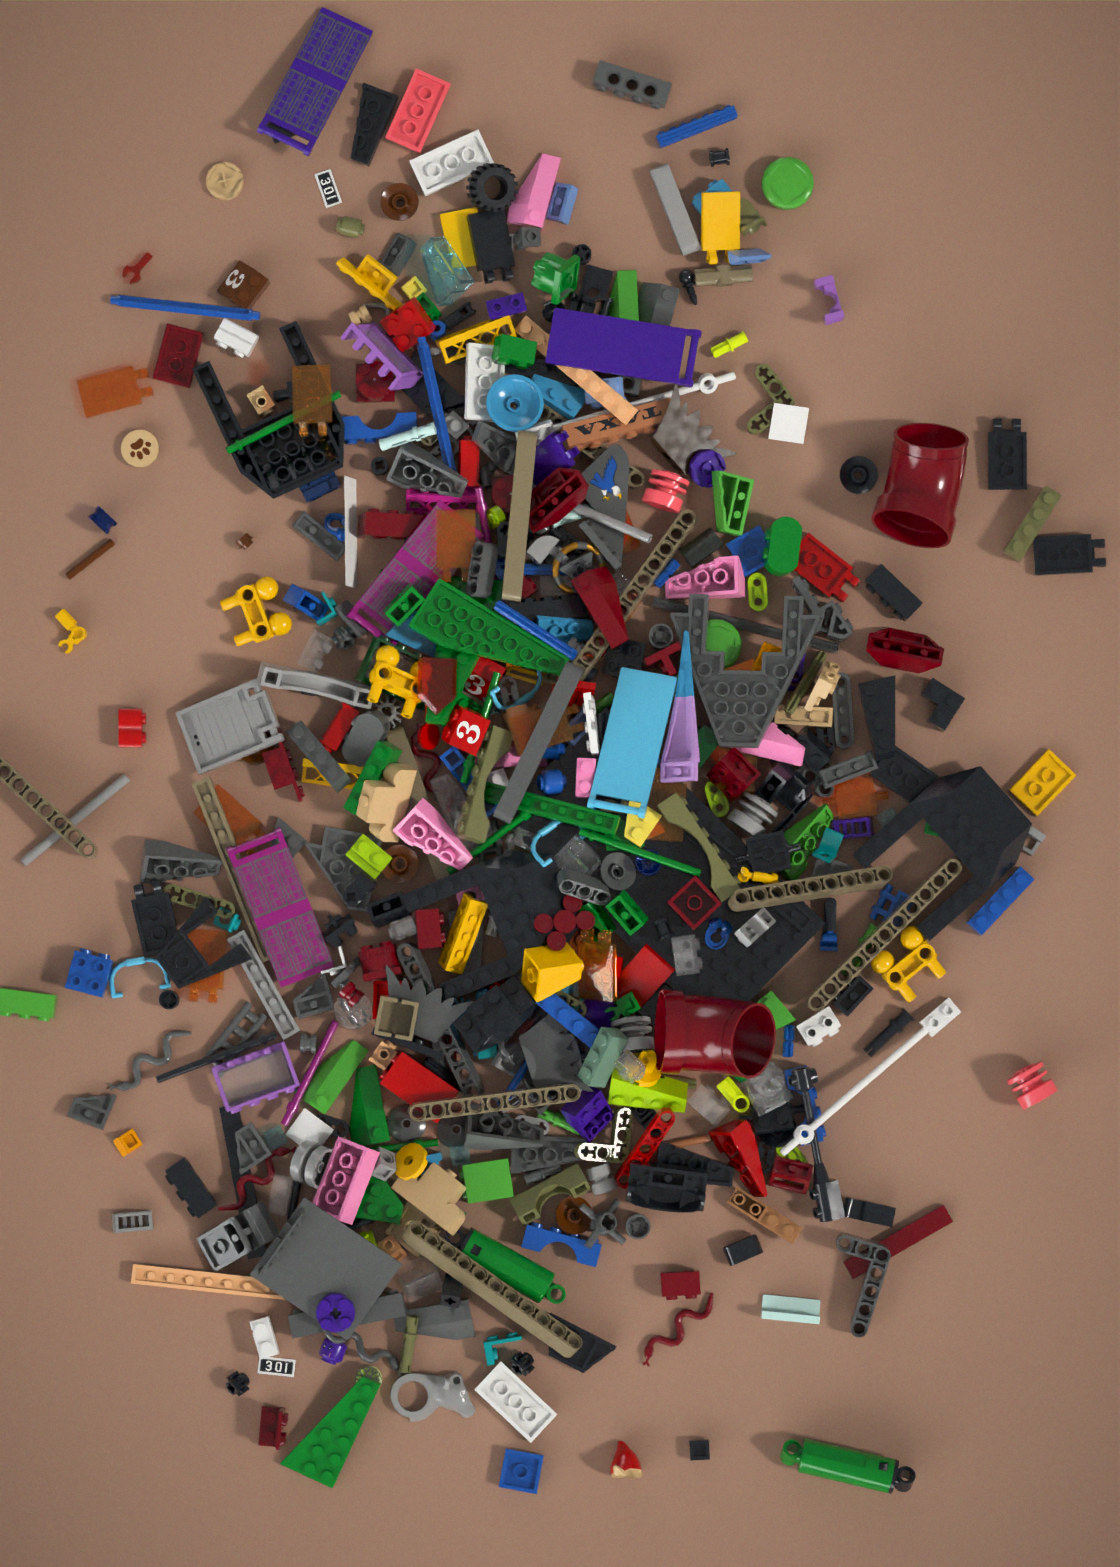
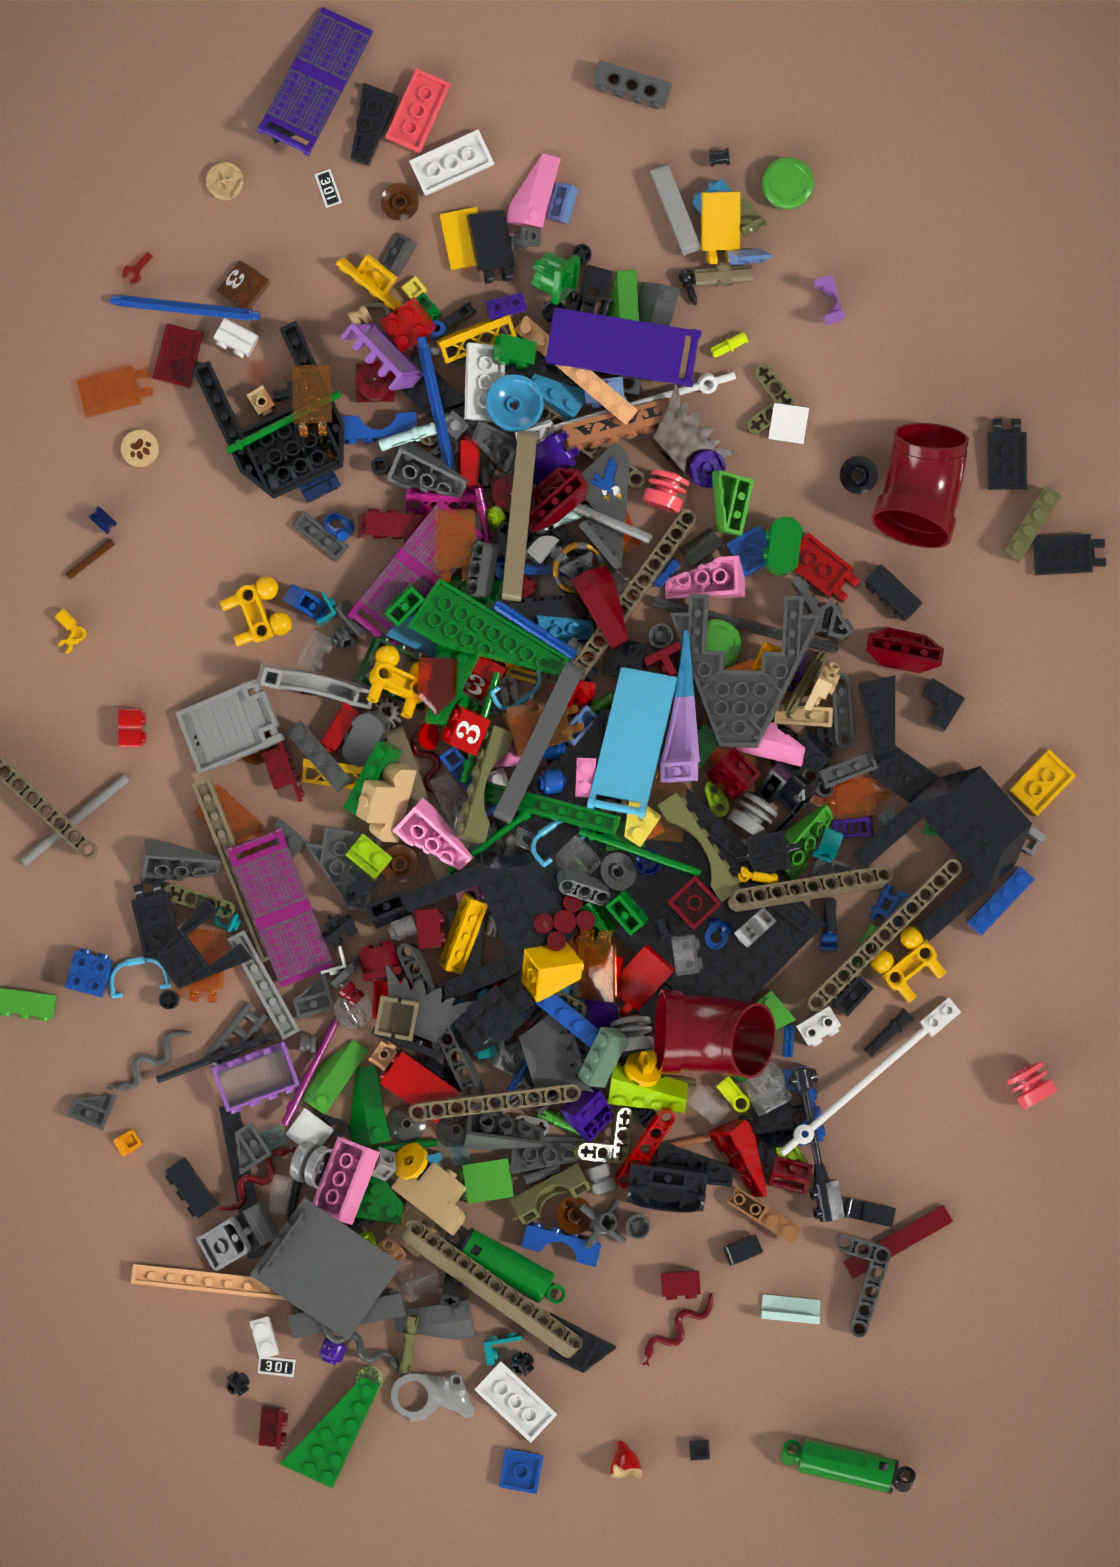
light grey slope [111,1210,153,1233] -> none
reddish brown plate [236,533,253,550] -> none
dark purple plate [316,1293,355,1332] -> none
olive brick [336,216,365,239] -> none
white sticker [344,476,358,589] -> none
clear light blue wedge [419,237,475,307] -> none
black tyre [466,163,518,212] -> none
white wing [582,692,600,757] -> none
green plate [604,992,641,1022] -> none
clear brick [614,1049,646,1084] -> none
blue piece [656,105,738,149] -> none
lime plate [747,573,768,612] -> none

